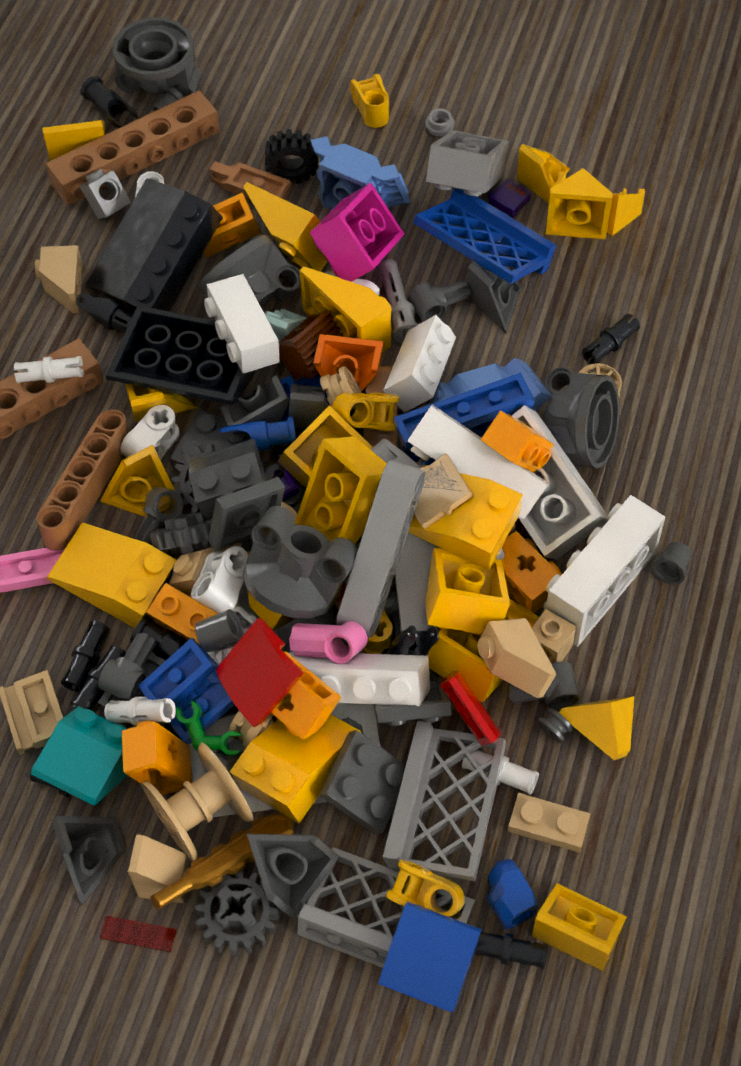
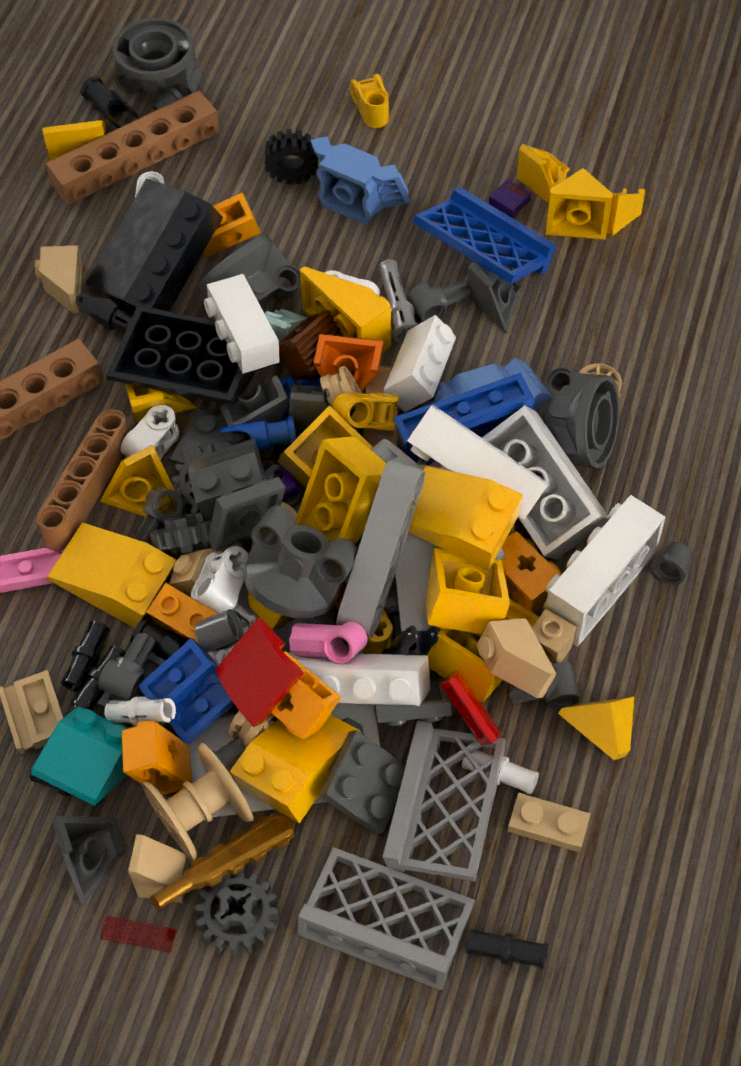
white pin [14,356,84,383] -> none
light grey brick [80,169,131,218] -> none
green arm [175,700,243,755] -> none
medium nougat hinge [209,161,292,200] -> none
yellow slope [243,182,328,272] -> none
dark grey slope [247,834,339,919] -> none
dark pink brick [310,182,404,282] -> none
blue slope [378,901,482,1013] -> none
yellow piece [386,859,465,917] -> none
tan piece [414,453,473,529] -> none
light grey plate [425,109,454,136] -> none
light grey brick [426,130,510,196] -> none
light orange brick [481,410,554,473] -> none
blue rock [487,859,539,930] -> none
yellow slope [532,883,627,971] -> none
dark grey bush [537,708,574,744] -> none
black pin [582,314,640,364] -> none

